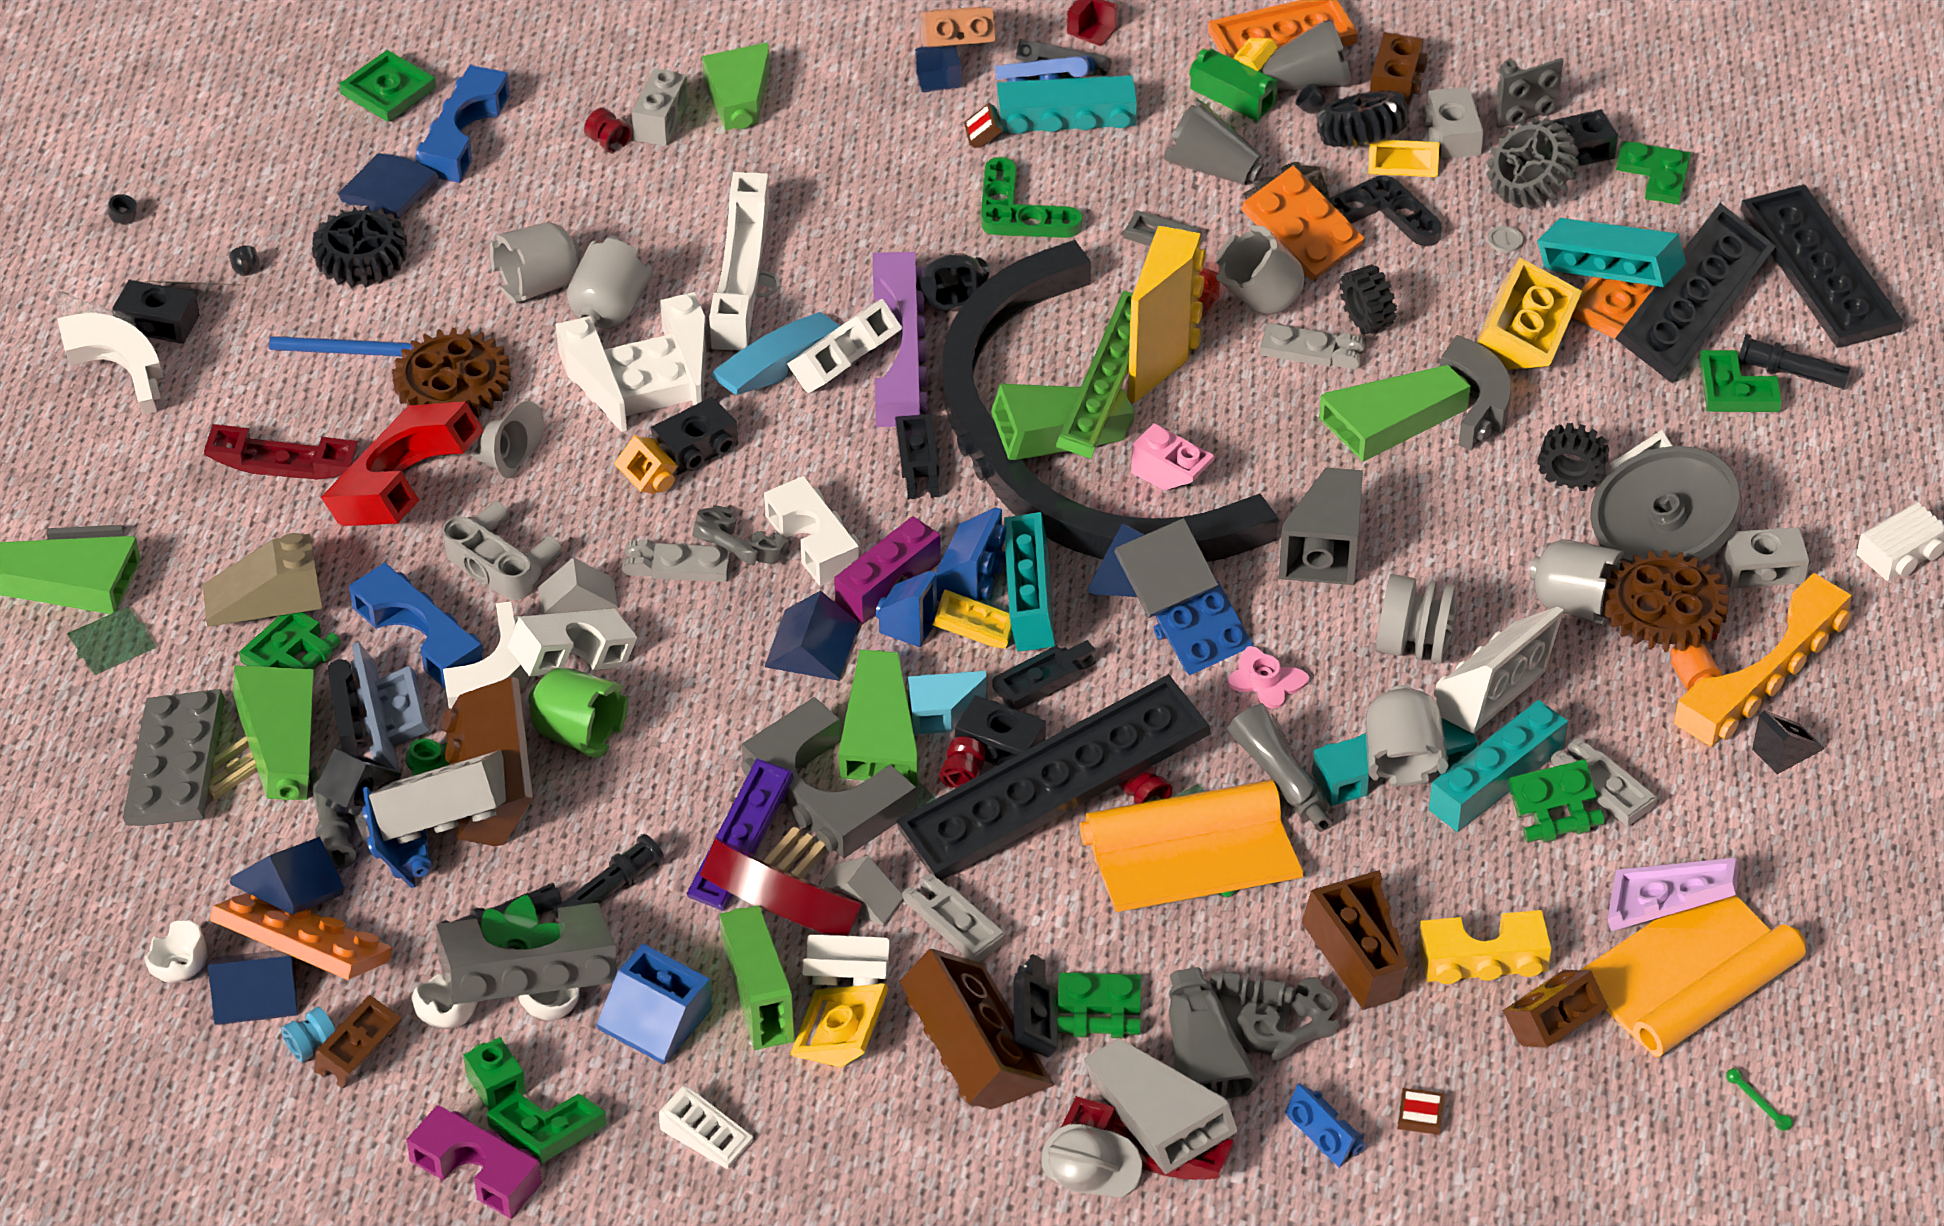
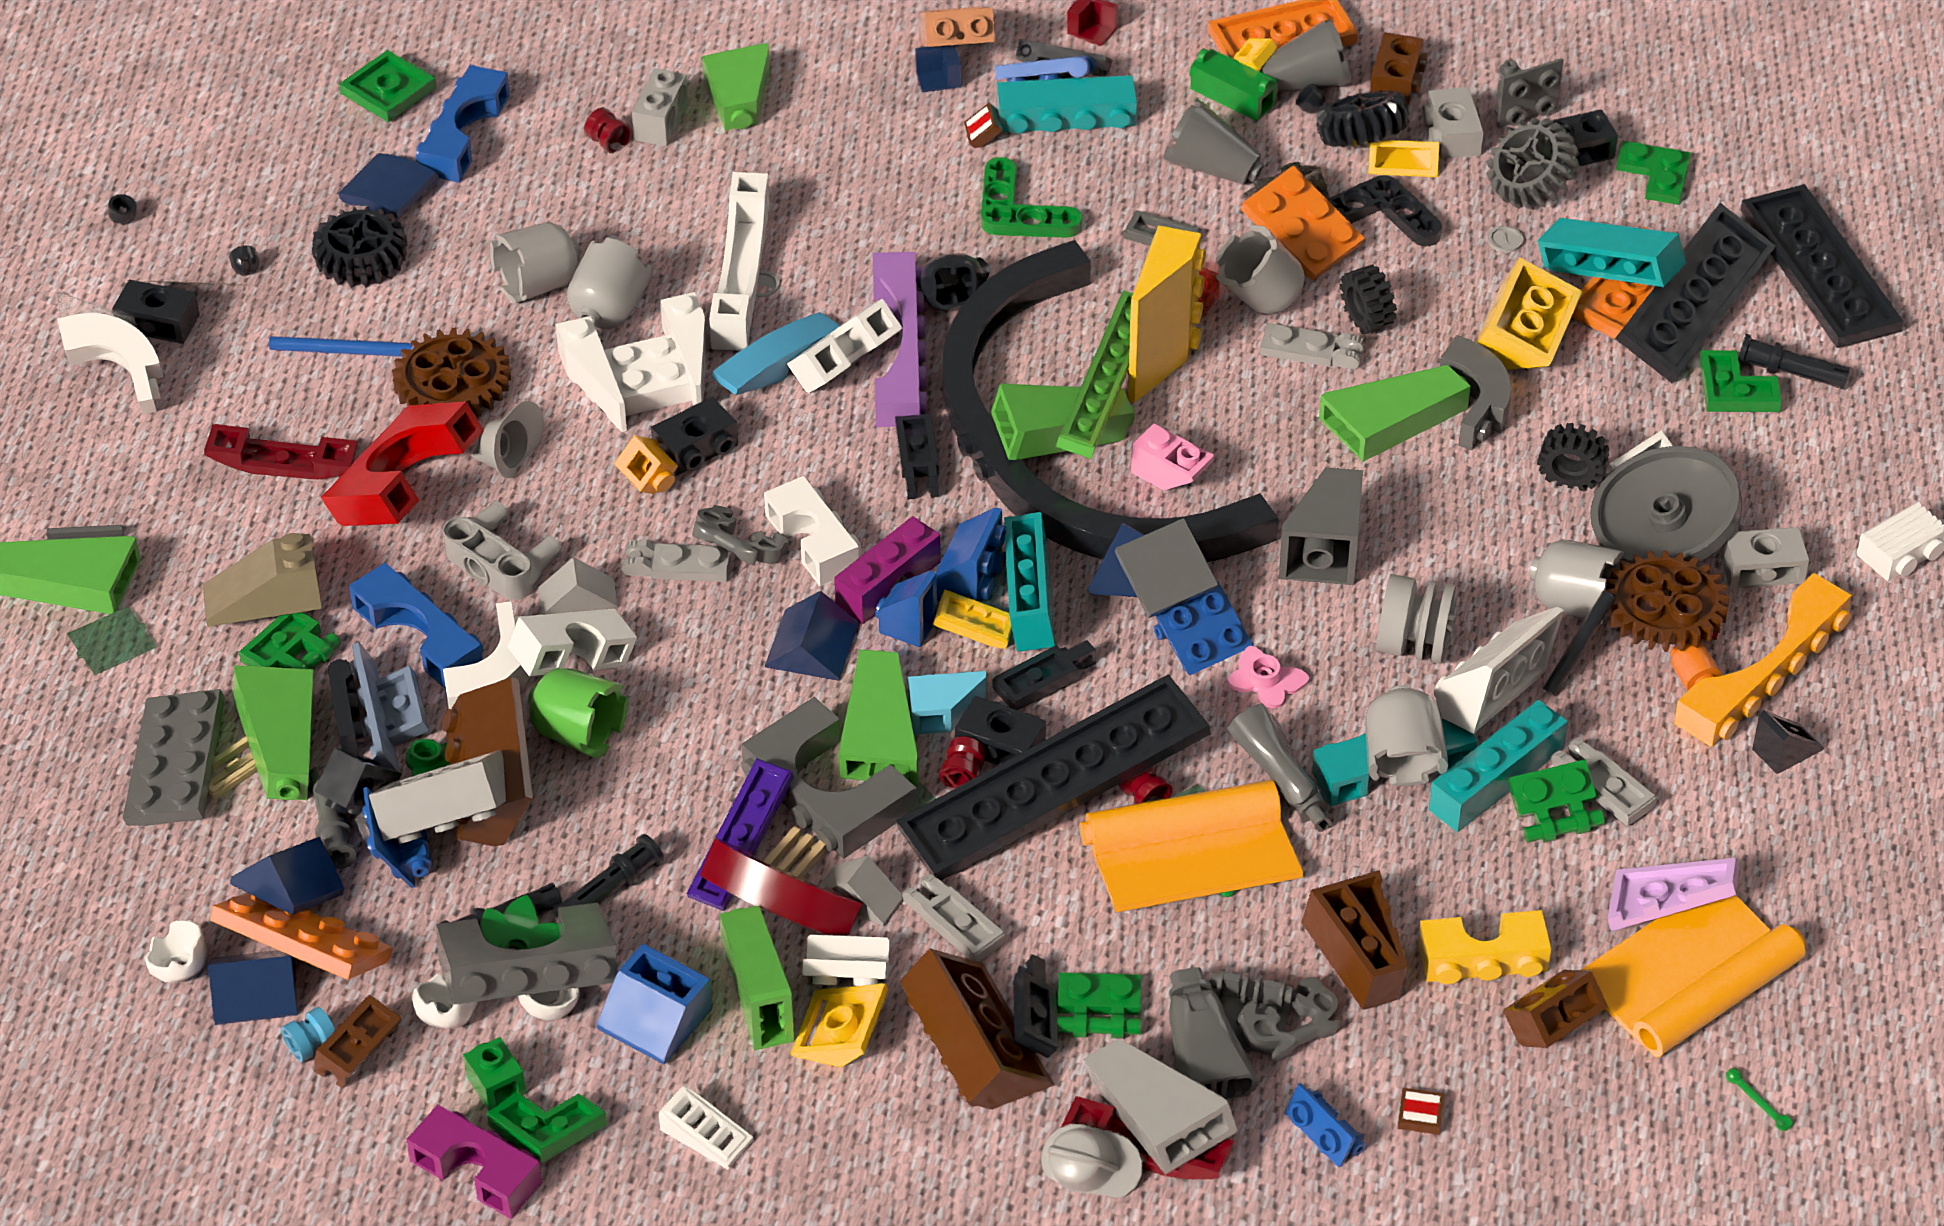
none -> black bar [1542,590,1616,697]

